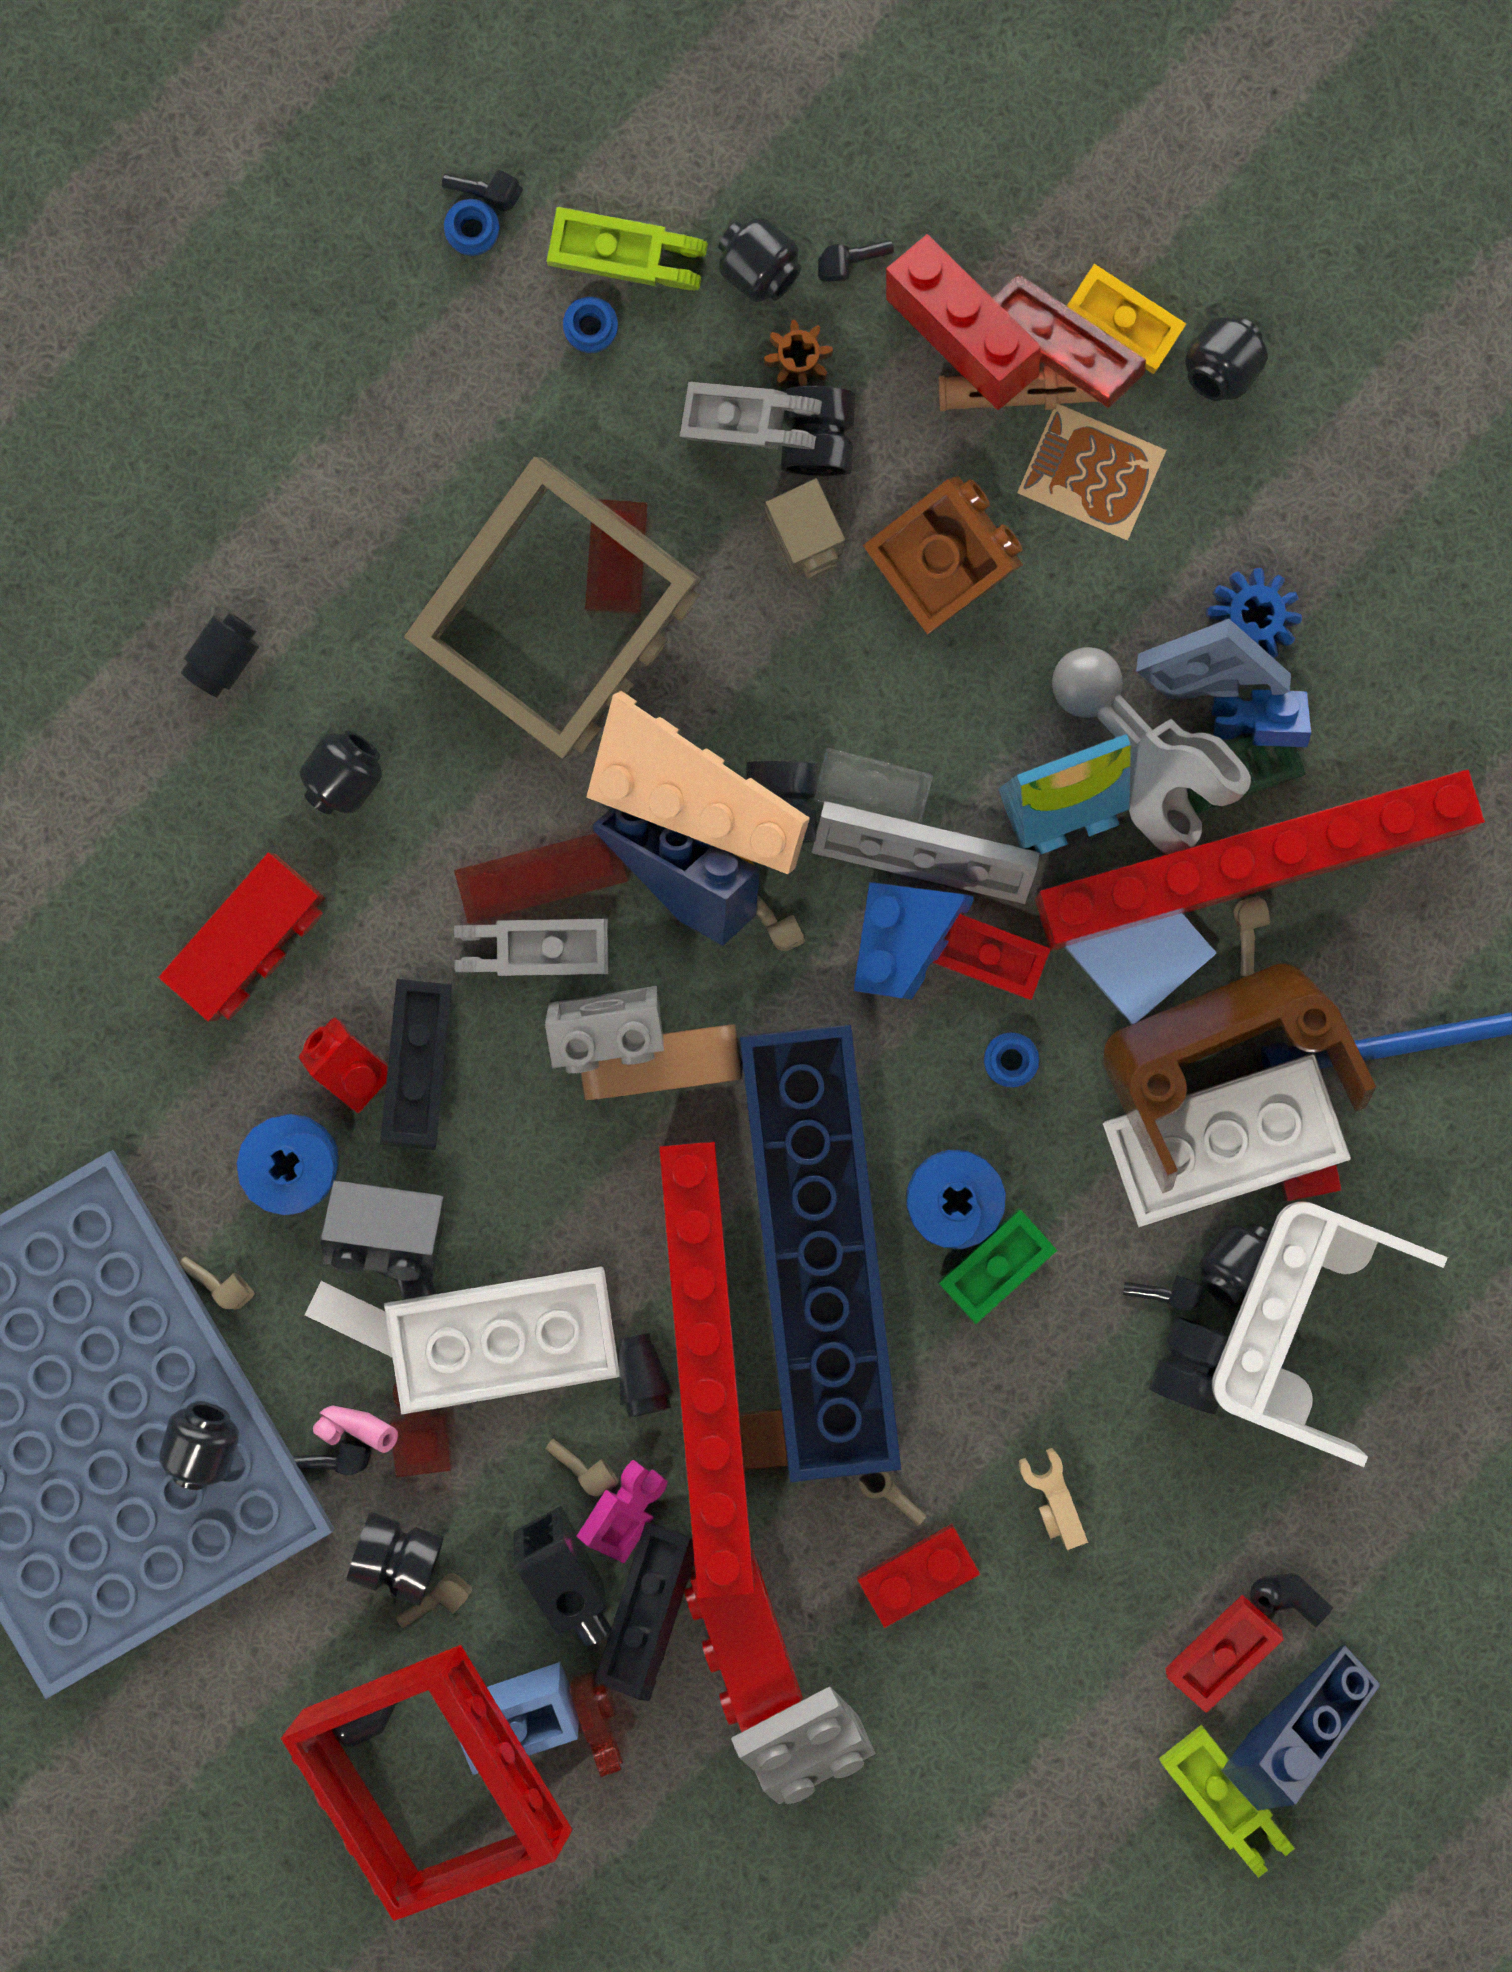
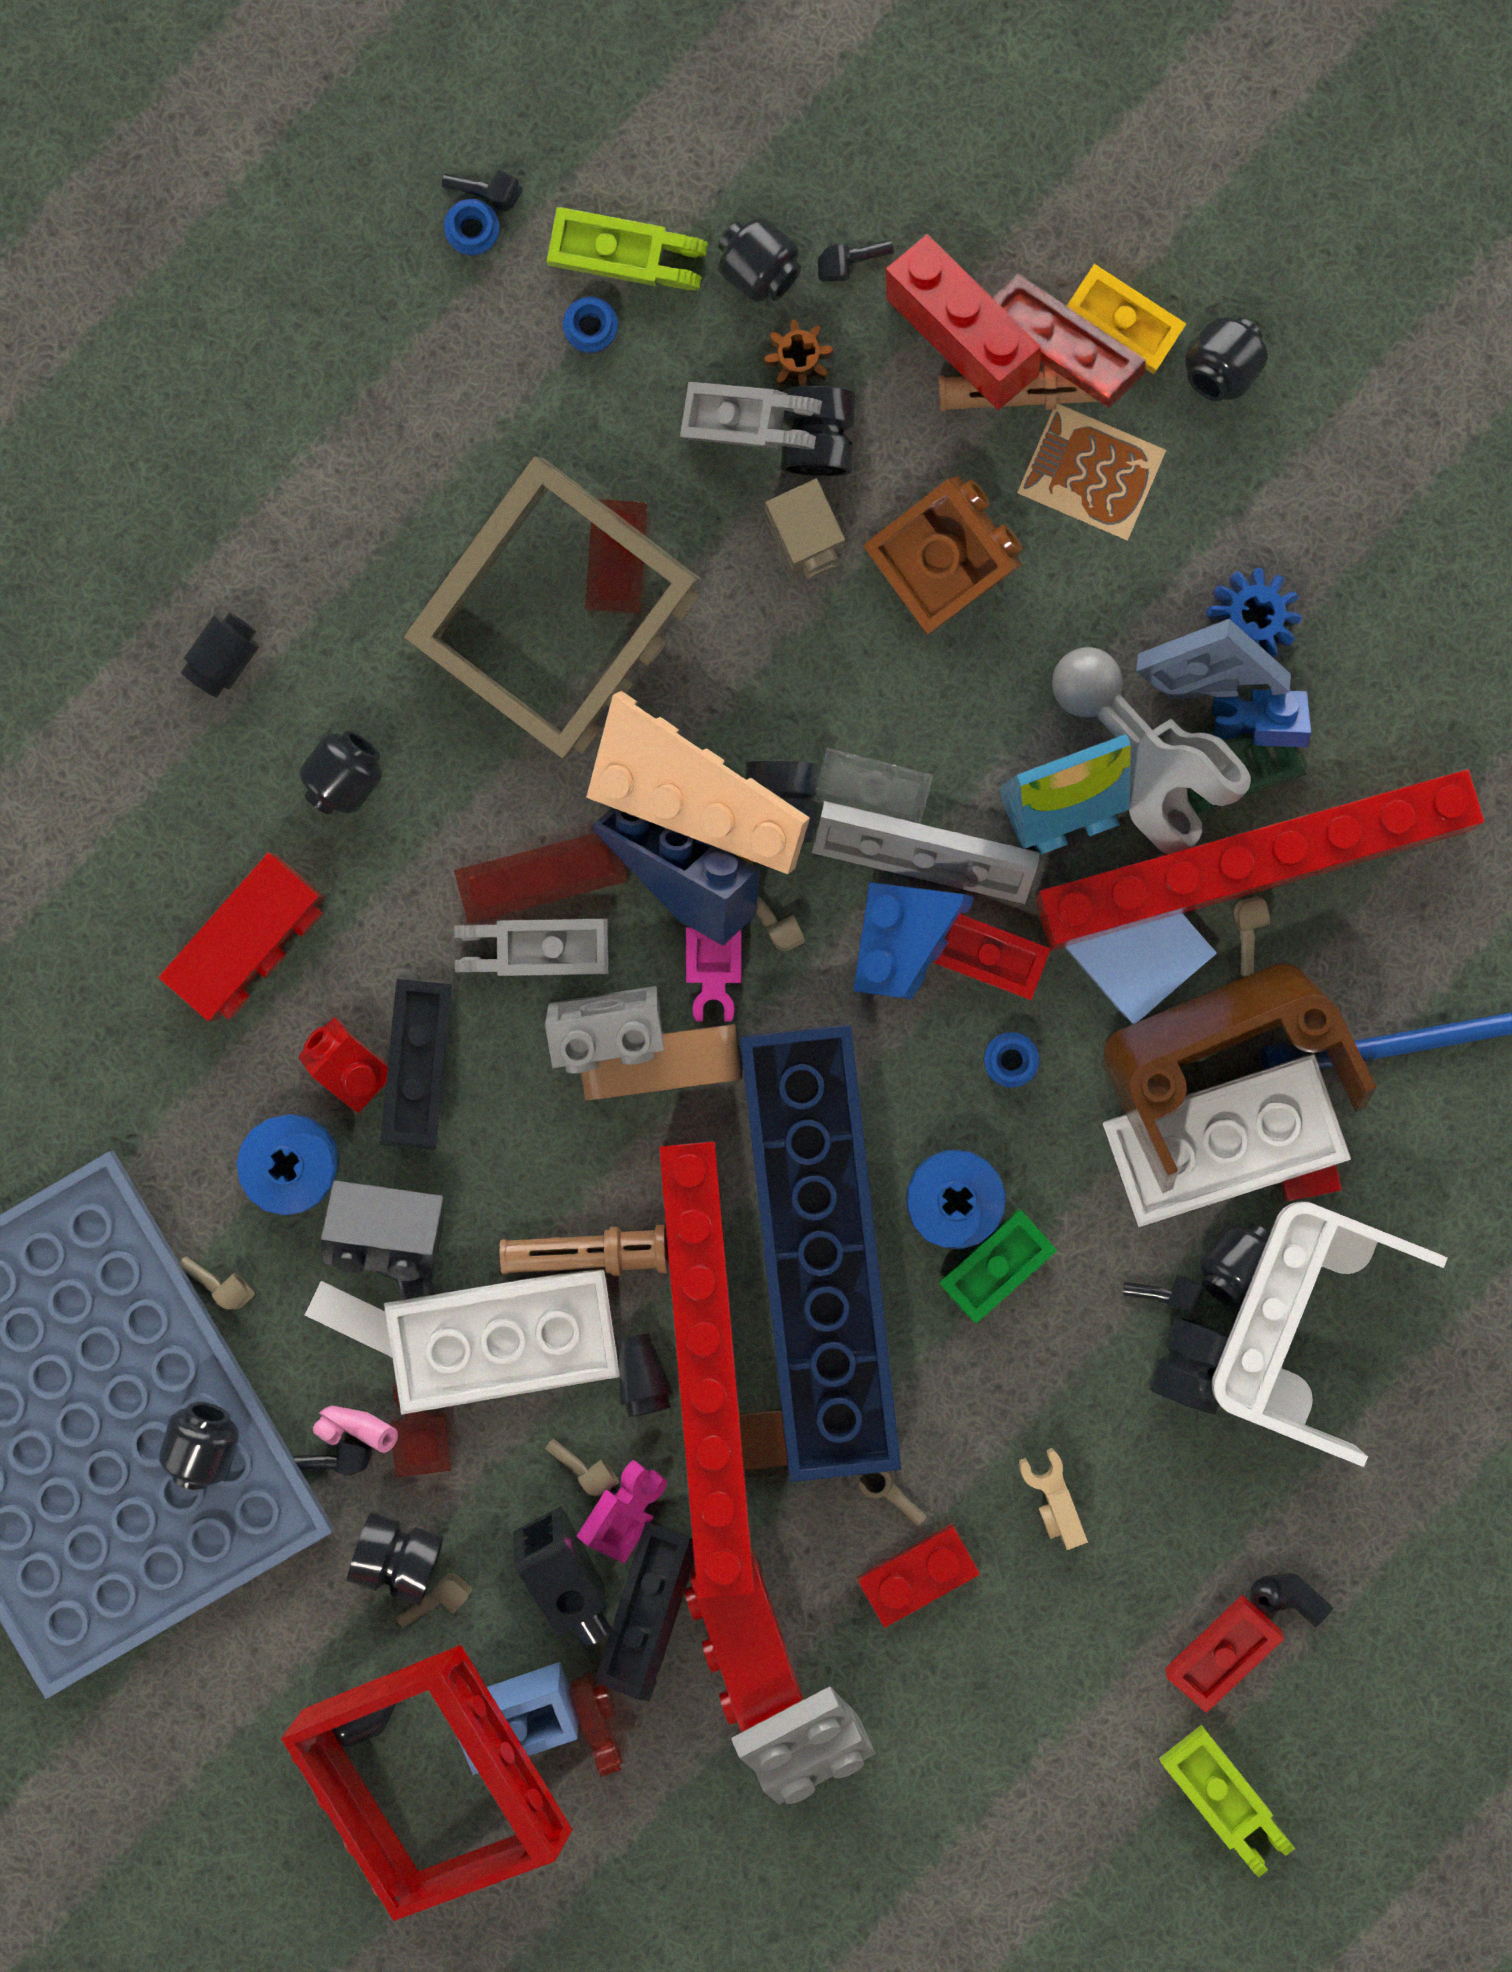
dark blue slope [1221,1645,1380,1811] -> none
none -> medium nougat pin [500,1224,668,1276]
none -> dark pink plate [686,928,741,1022]

